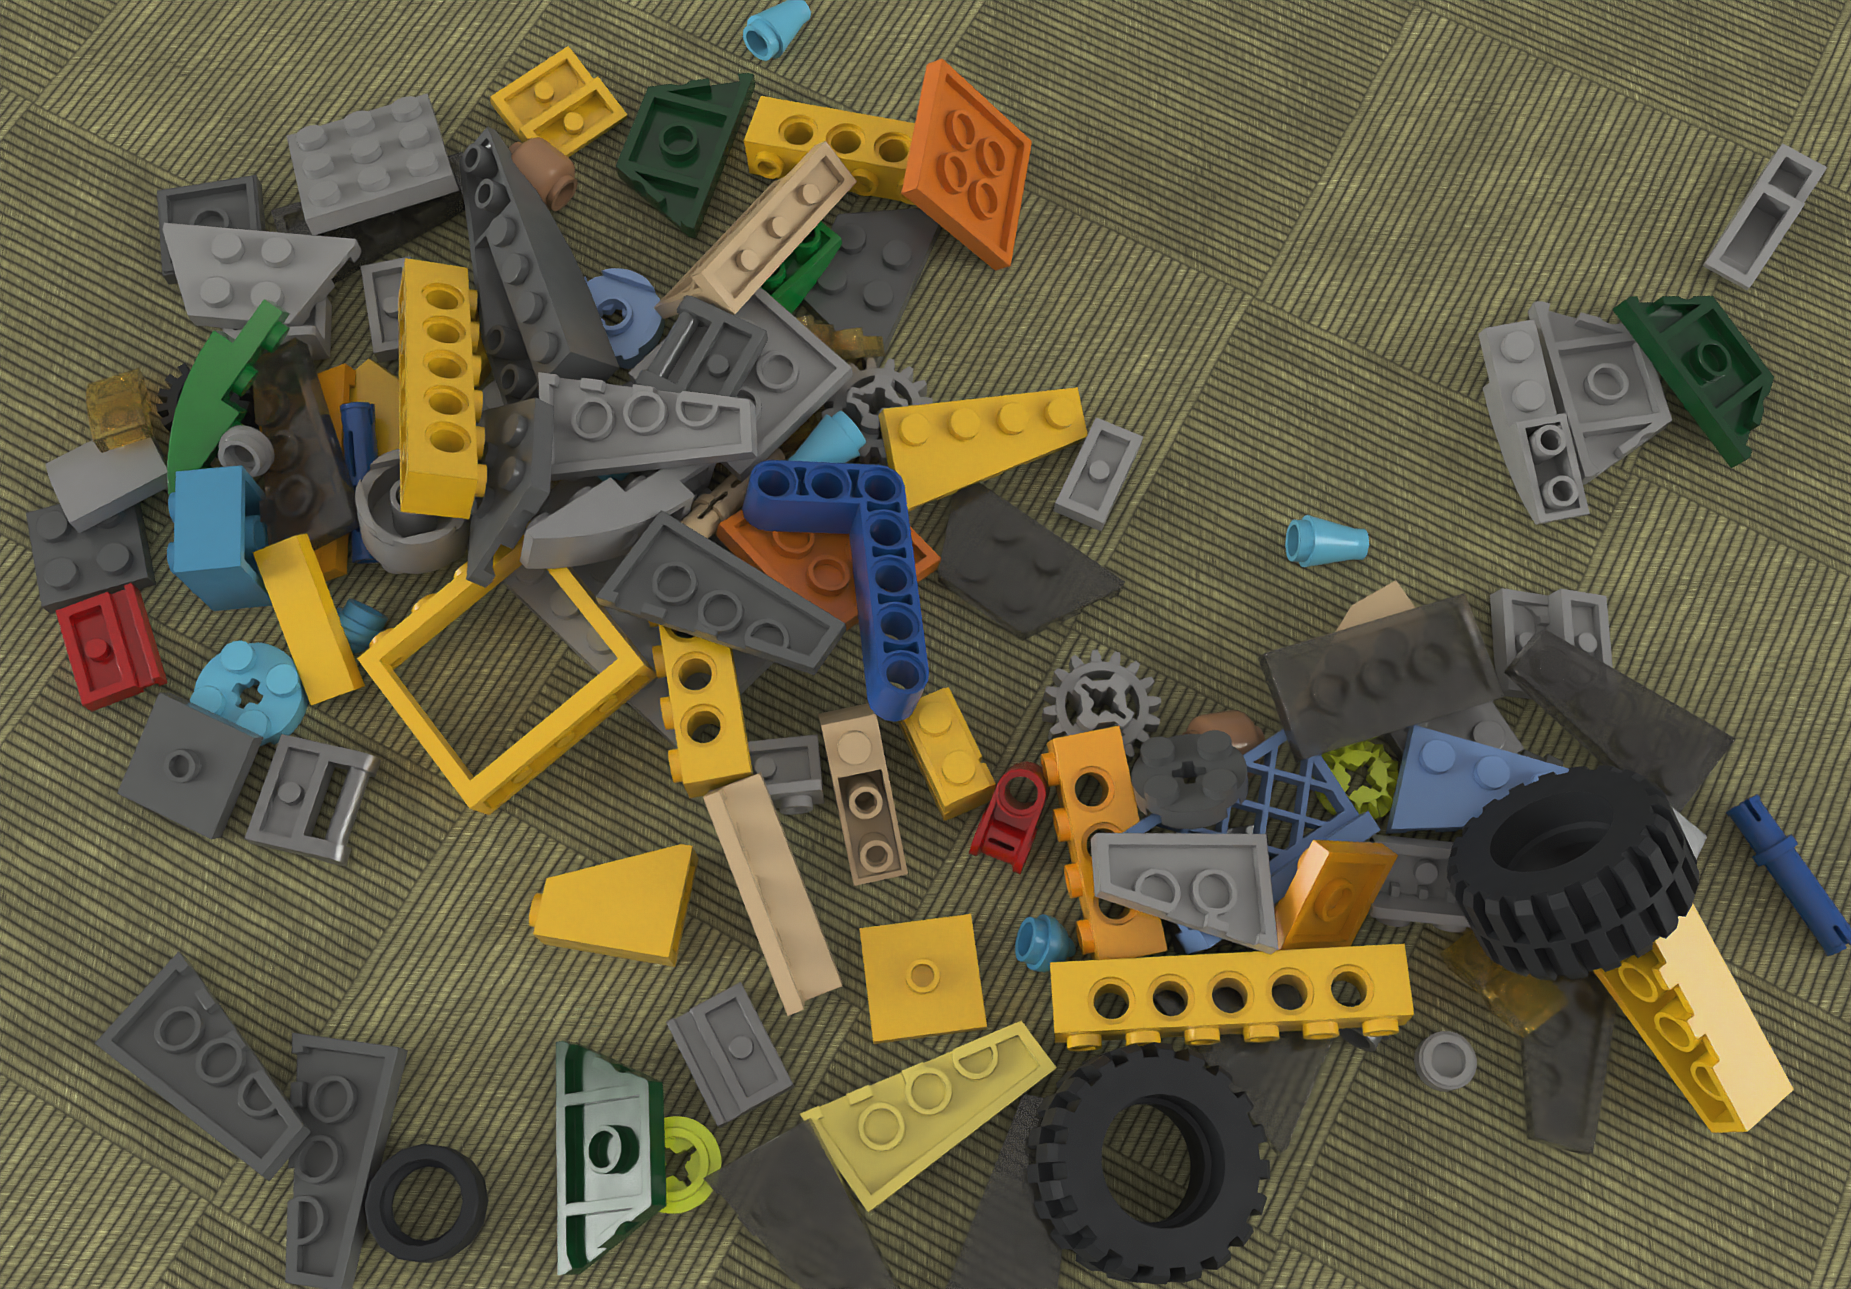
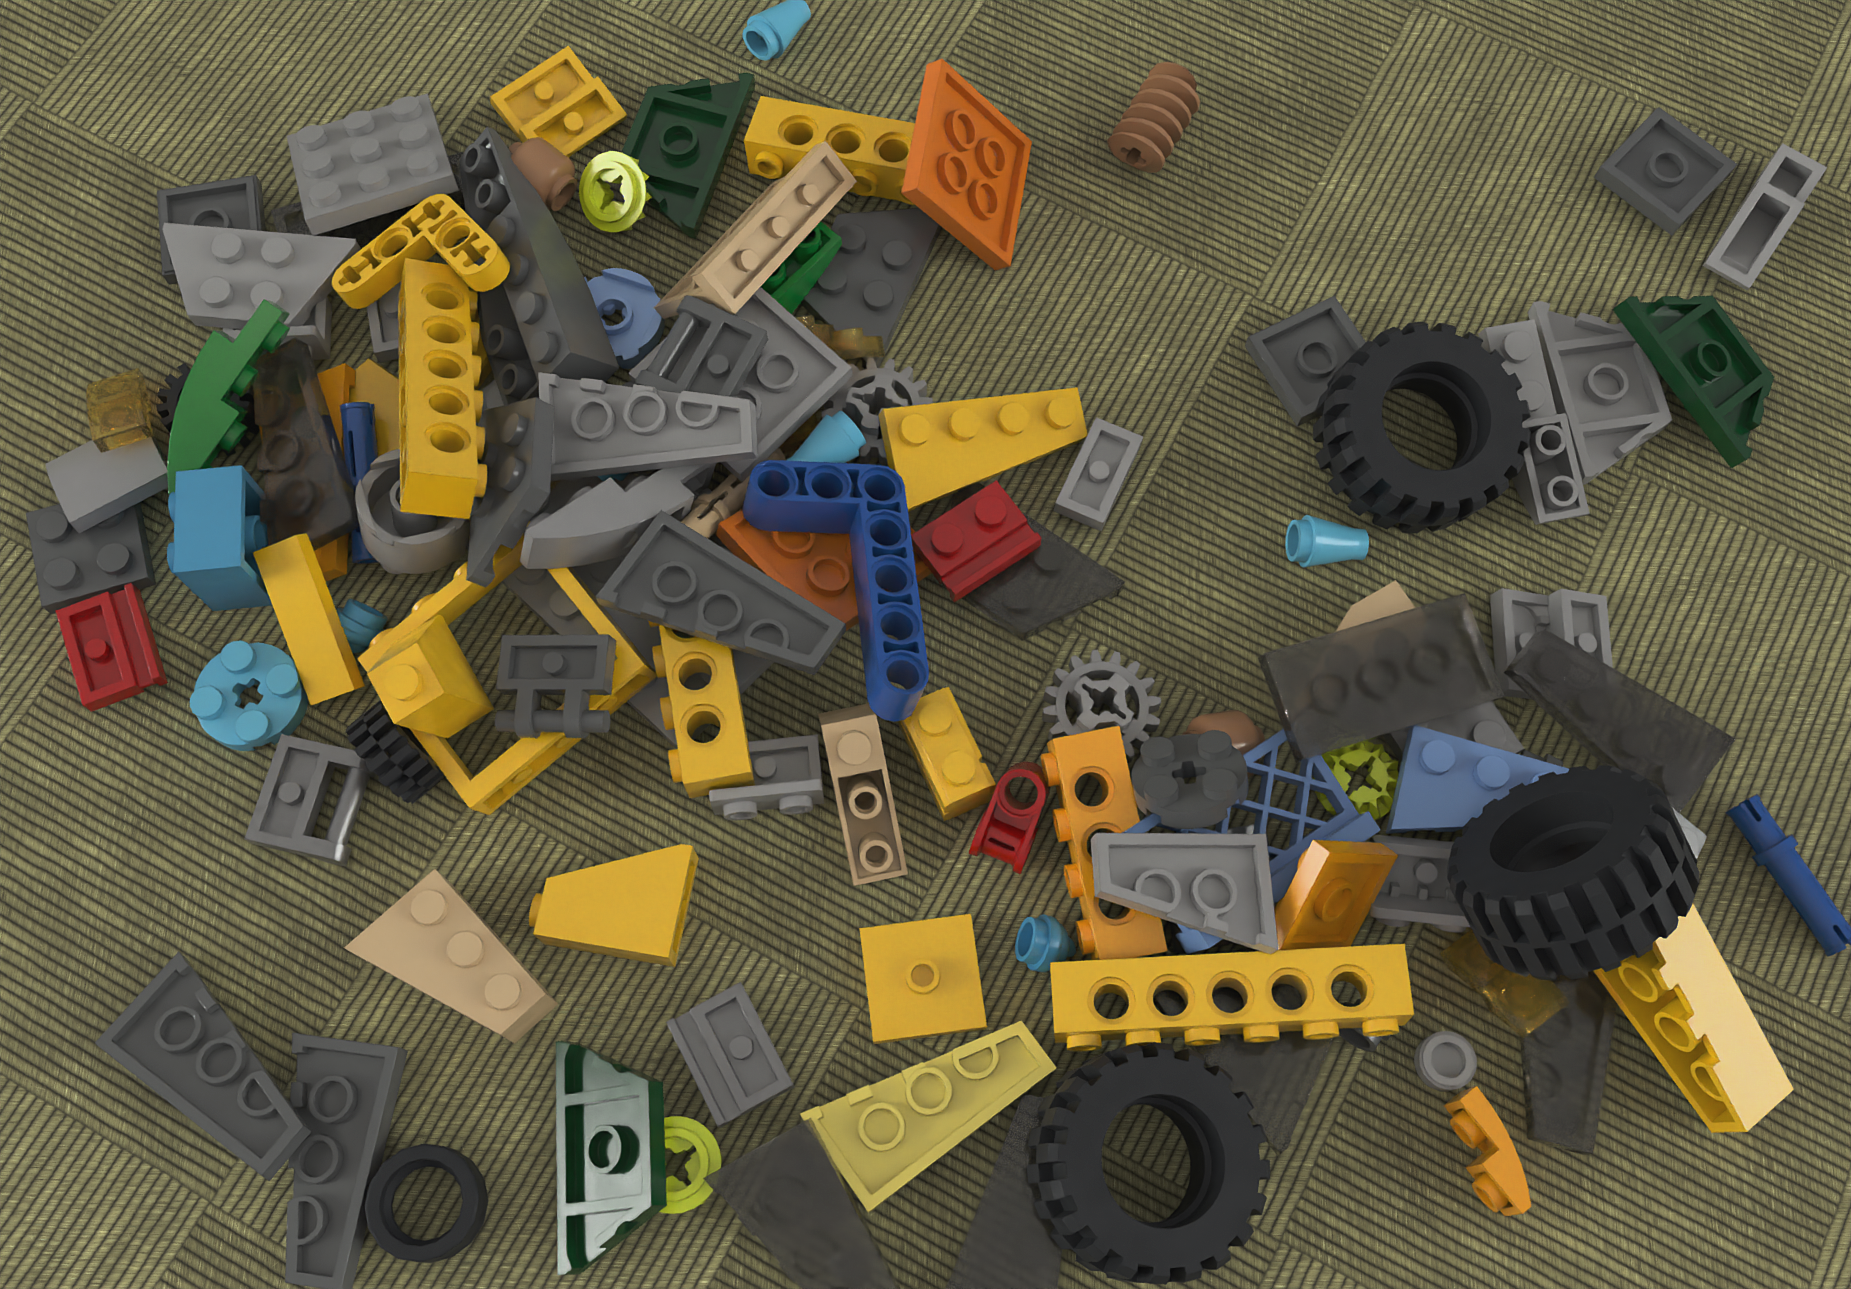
dark grey plate [117,692,264,839] -> none
light grey plate [218,425,275,477] -> none
tan fence [703,772,842,1016] -> none
none -> yellow beam [331,194,510,309]
none -> tan wedge [344,869,558,1044]
none -> black tyre [346,700,446,804]
none -> yellow slope [367,615,494,739]
none -> dark grey plate [495,634,616,738]
none -> neon yellow gear [579,151,652,233]
none -> red plate [911,480,1042,602]
none -> medium nougat piece [1107,62,1200,173]
none -> dark grey plate [1245,296,1366,427]
none -> black tyre [1313,322,1531,534]
none -> light orange slope [1444,1086,1532,1216]
none -> dark grey plate [1594,107,1738,236]

